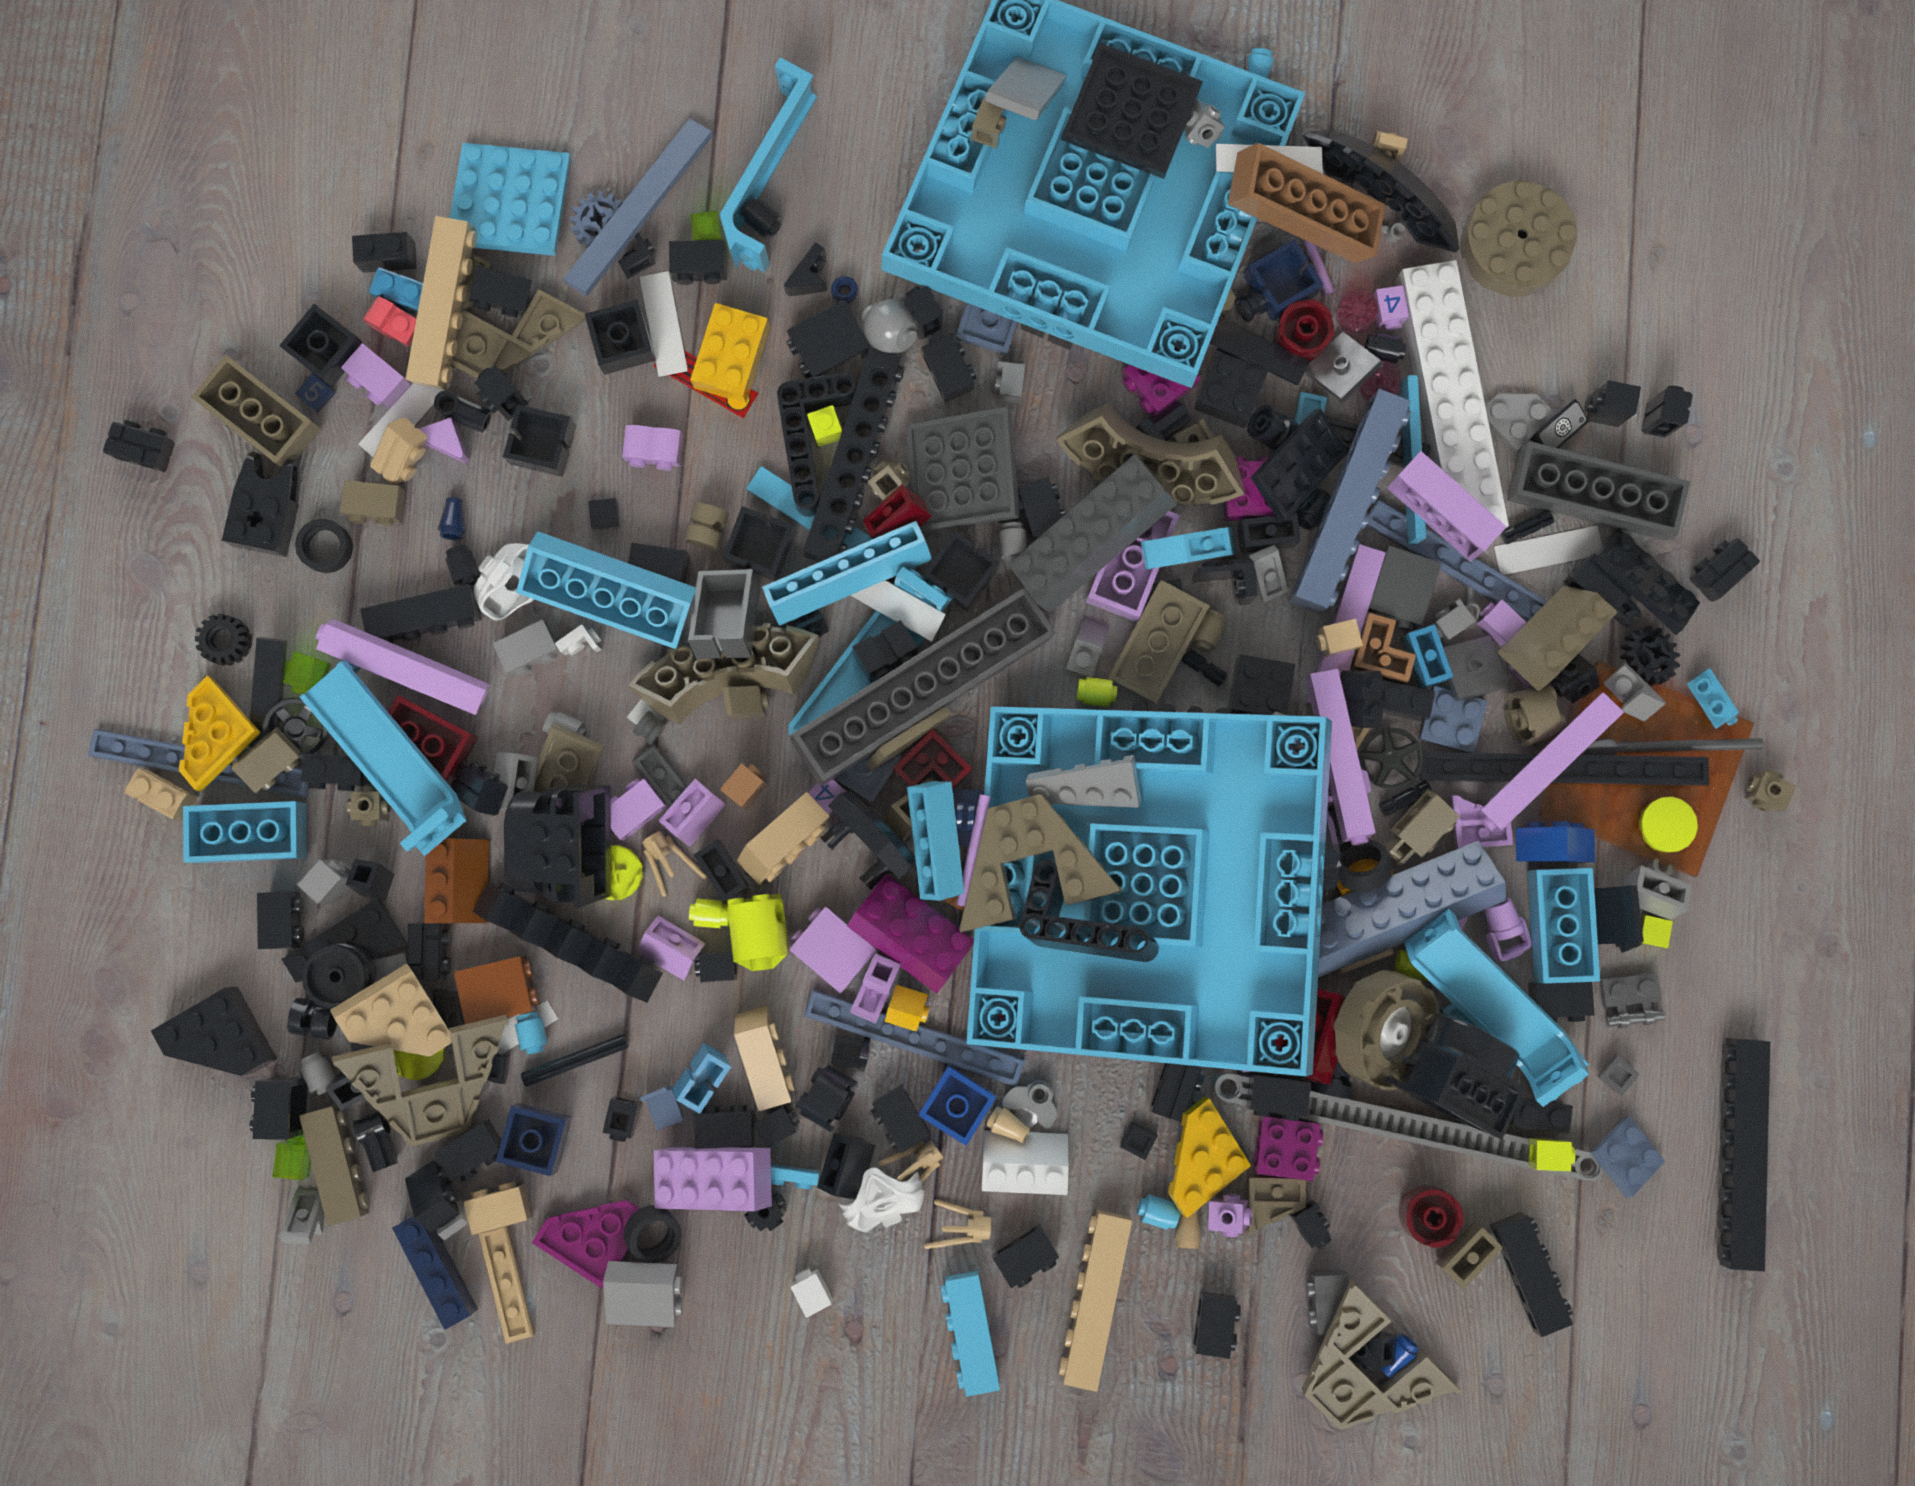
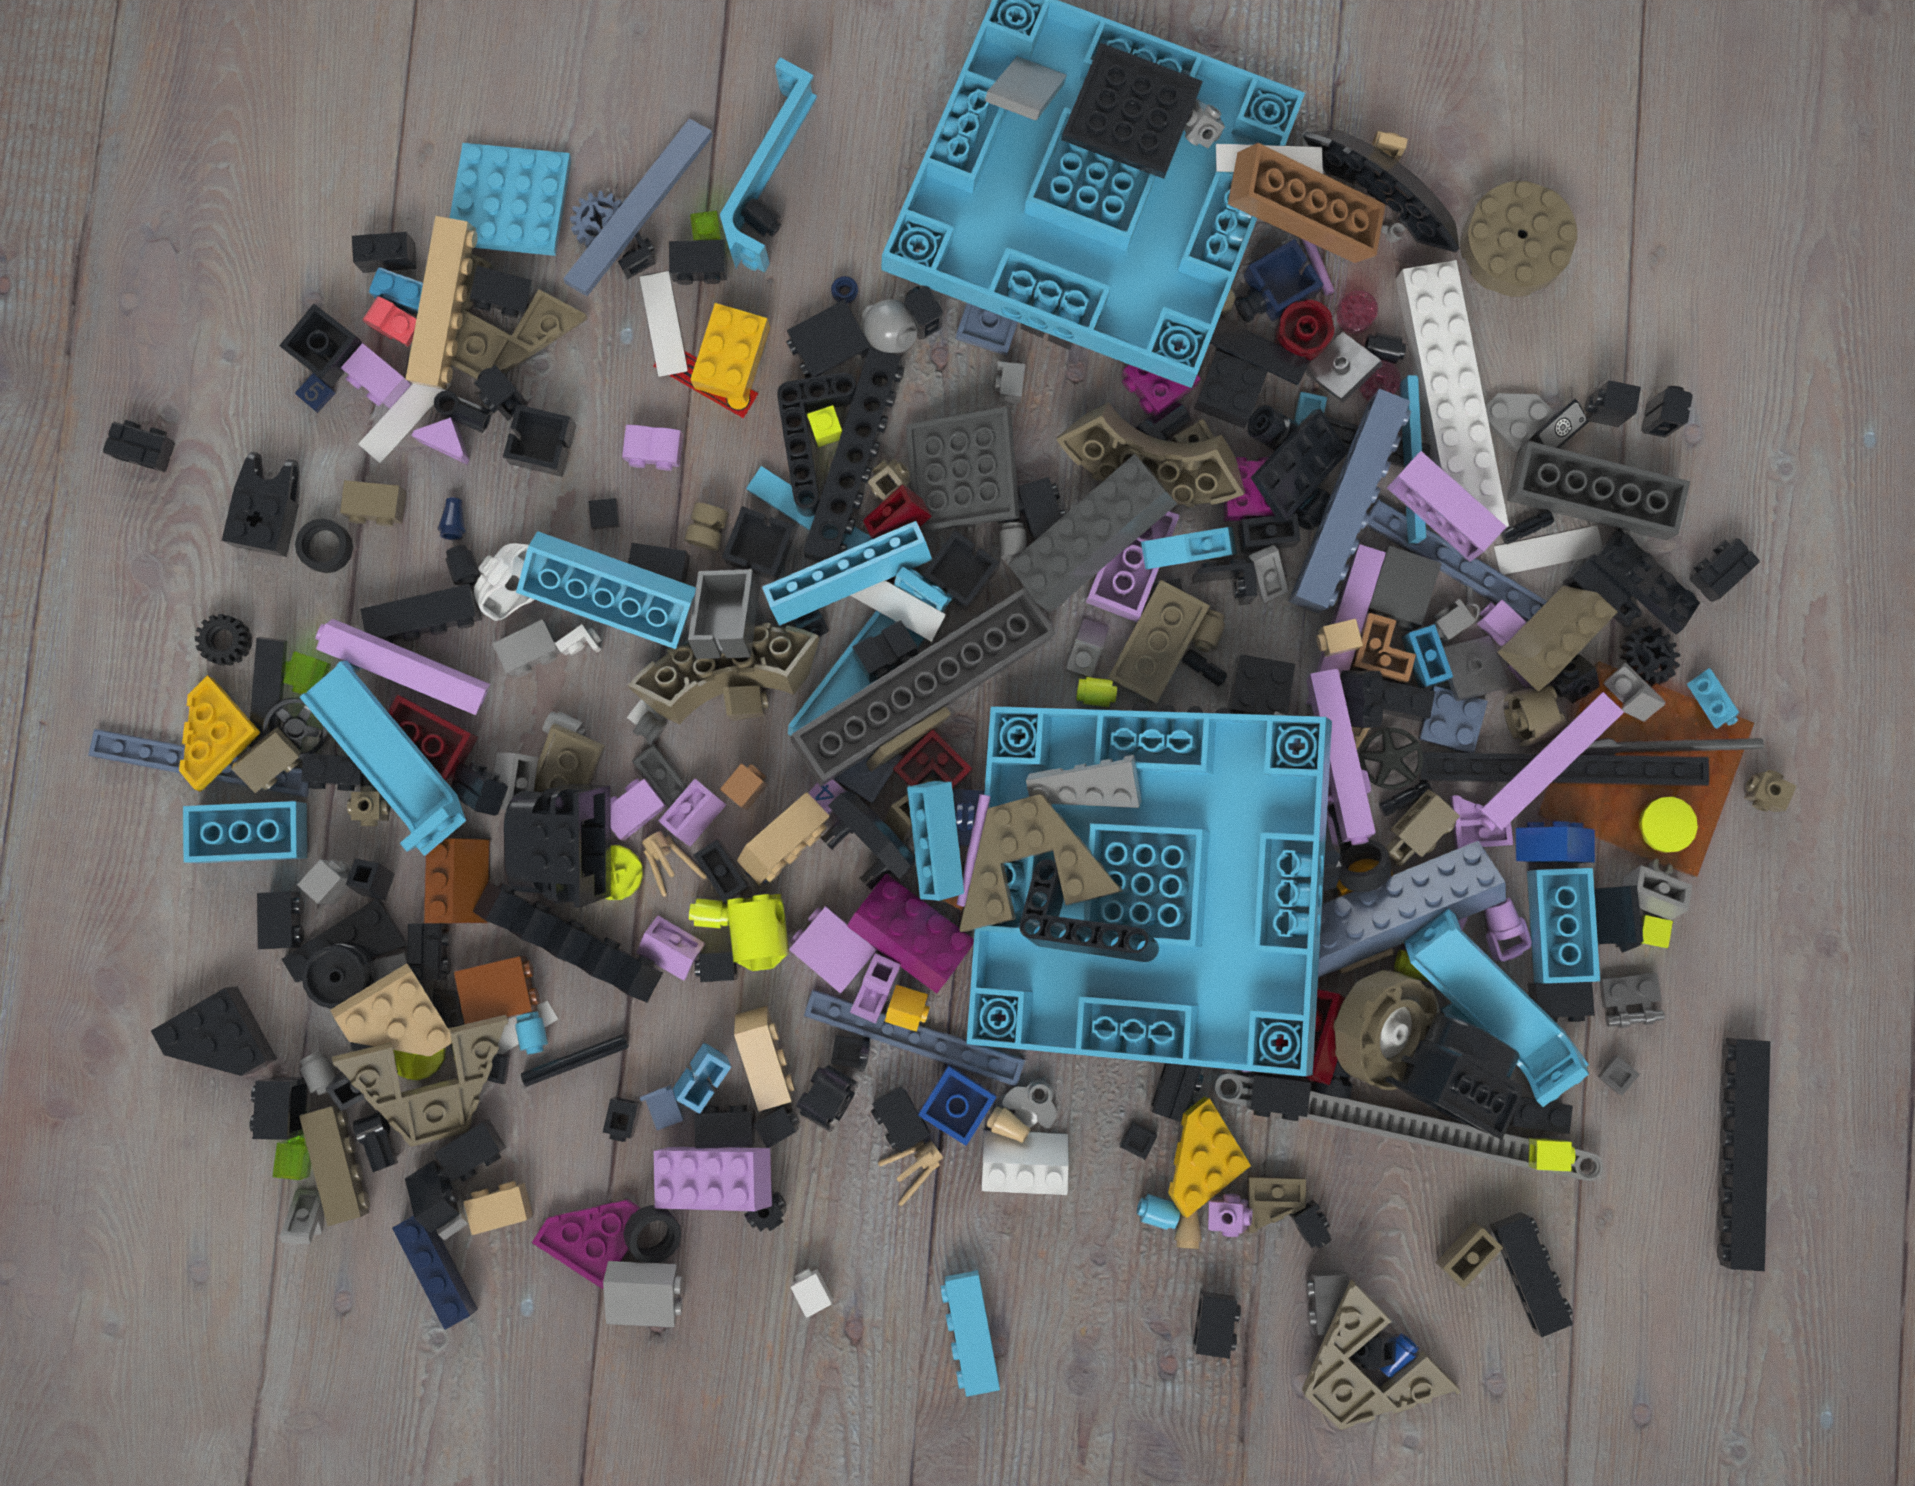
tan brick [124,768,198,821] -> none
dark tan brick [191,355,321,468] -> none
black wheel [287,997,338,1040] -> none
tan brick [370,417,427,485] -> none
tan tile [479,1226,535,1344] -> none
dark blue brick [496,1103,572,1176] -> none
black brick [585,299,657,375] -> none
medium azure plate [771,1164,821,1189] -> none
black slope [783,242,827,297] -> none
black brick [817,1133,876,1199] -> none
white piece [839,1168,925,1232] -> none
black brick [921,334,977,403] -> none
tan plant [924,1199,991,1249] -> none
dark tan brick [971,97,1007,149] -> none
black brick [992,1224,1059,1288] -> none
tan brick [1058,1209,1132,1392] -> none
medium azure cone [1248,48,1274,78] -> none
magenta brick [1253,1115,1324,1181] -> none
lavender brick [1371,285,1409,331] -> none
dark red brick [1399,1185,1464,1248] -> none
sand blue plate [1590,1116,1665,1198] -> none

